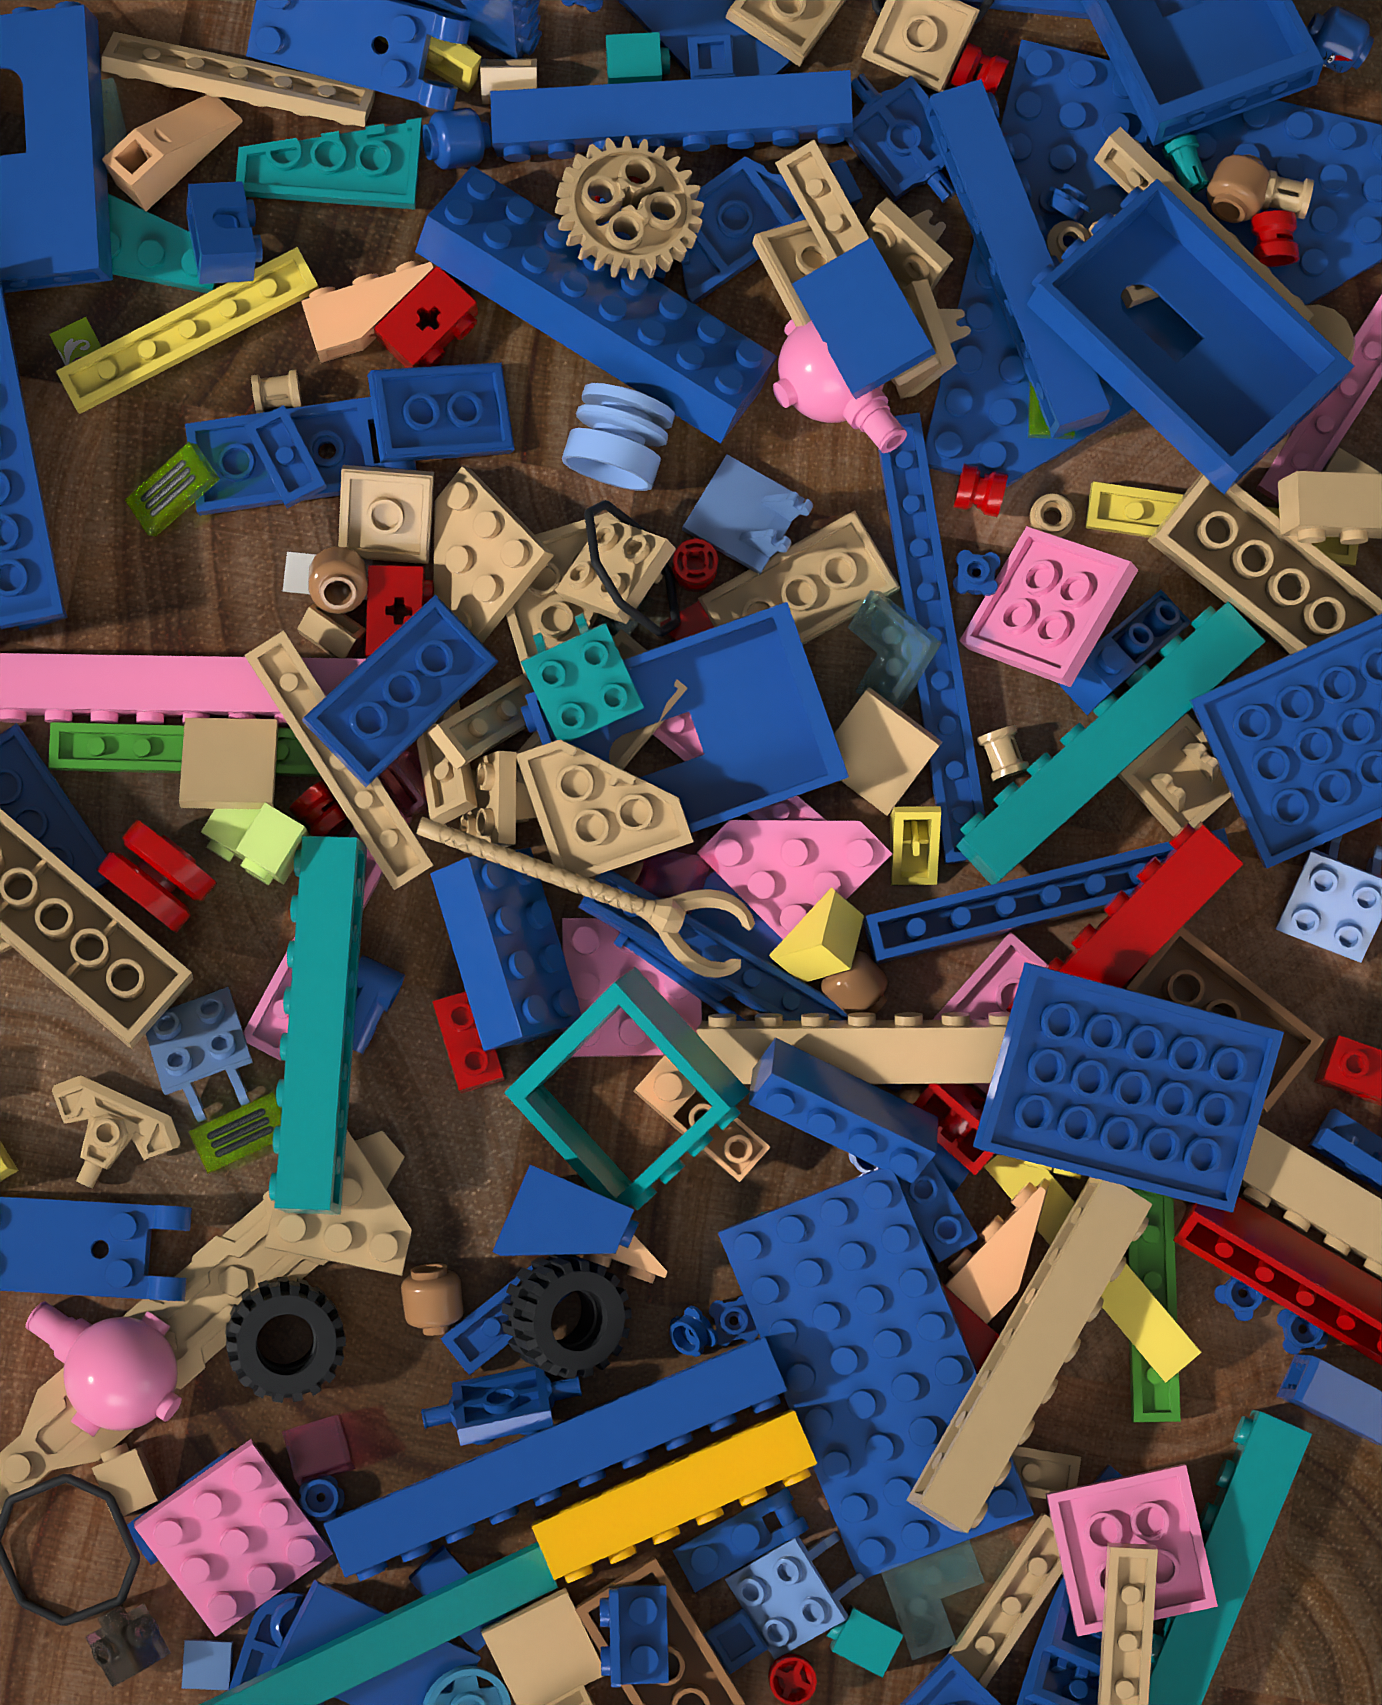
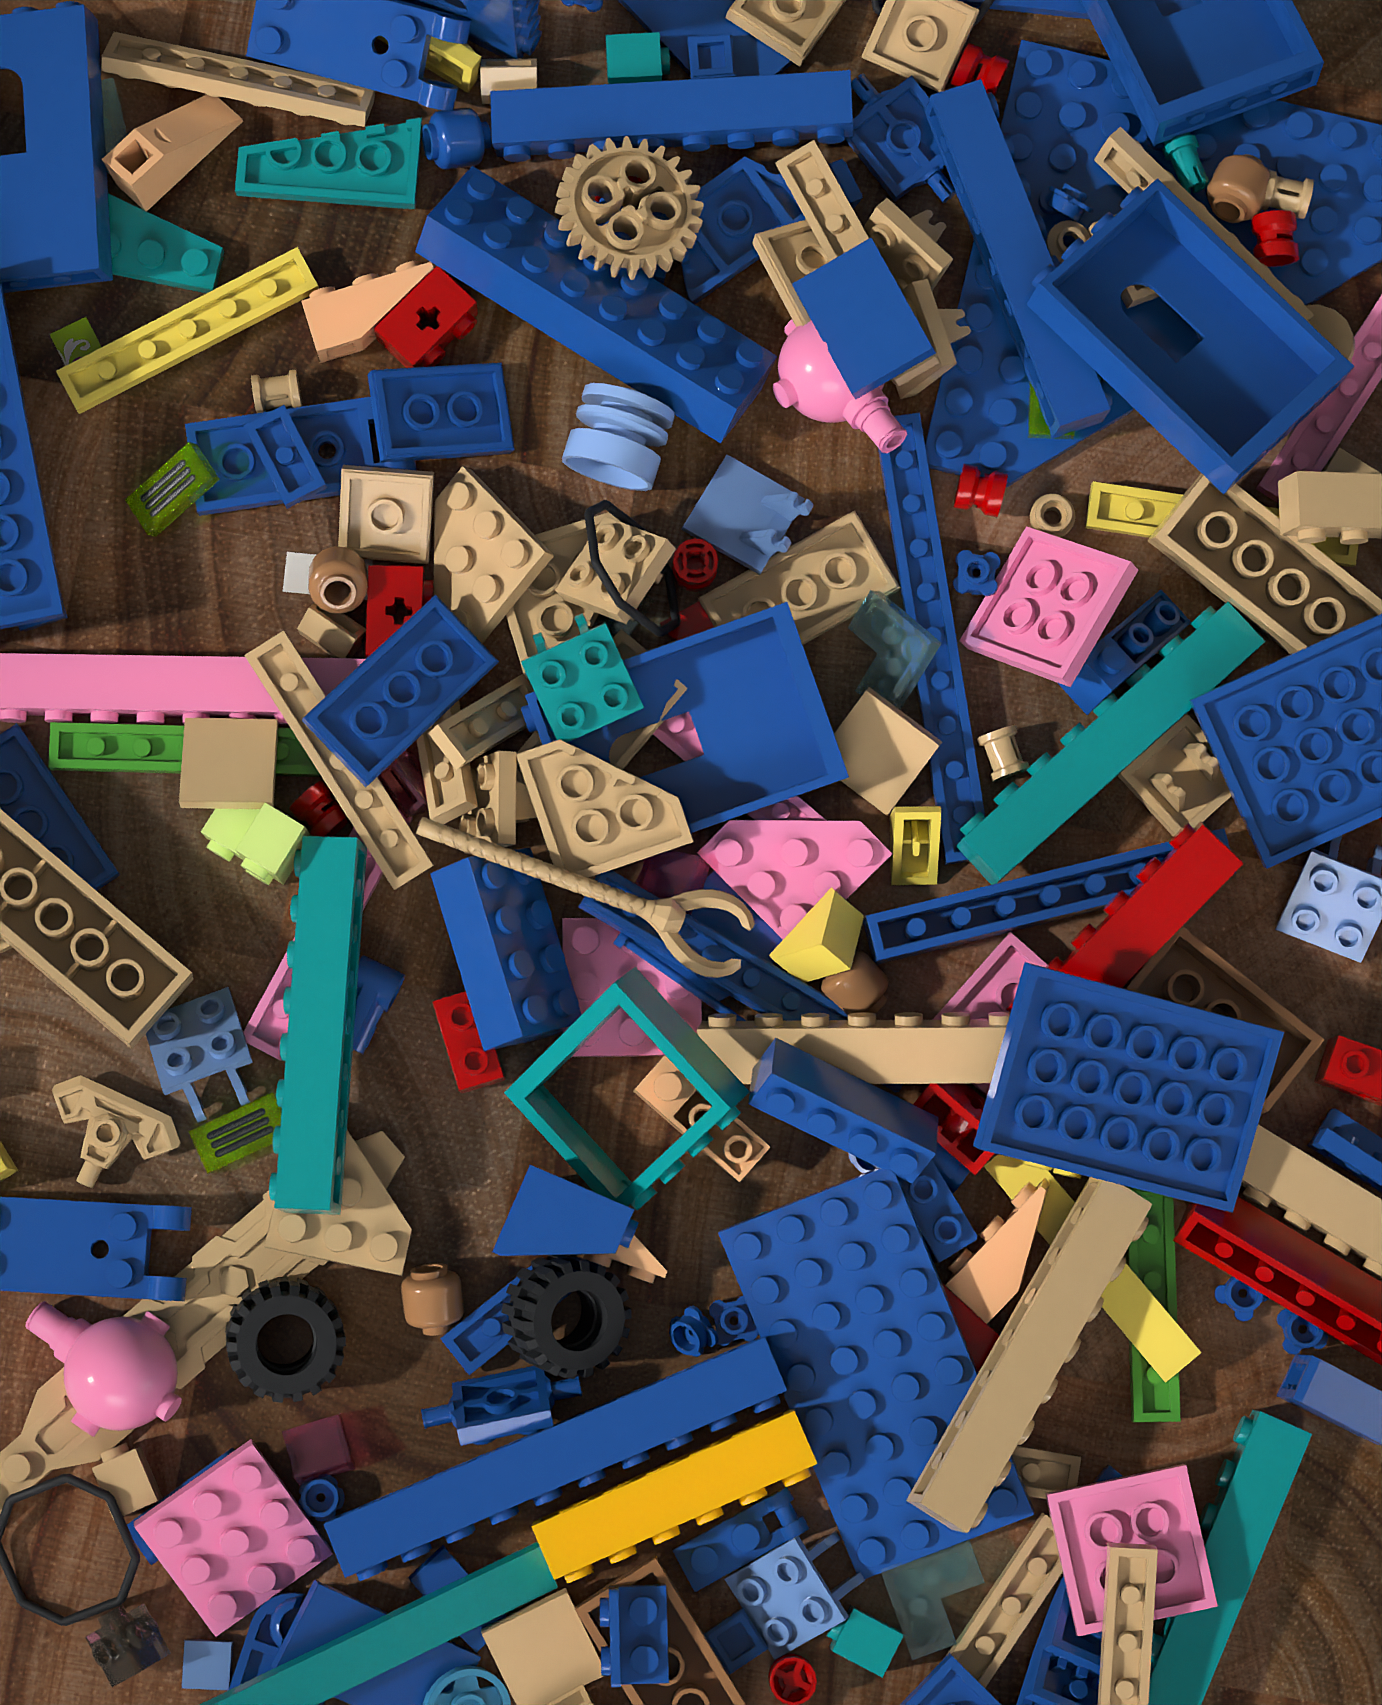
red wheel [96,820,217,933] -> none
blue brick [186,181,263,284] -> none
blue head [1307,6,1374,73] -> none

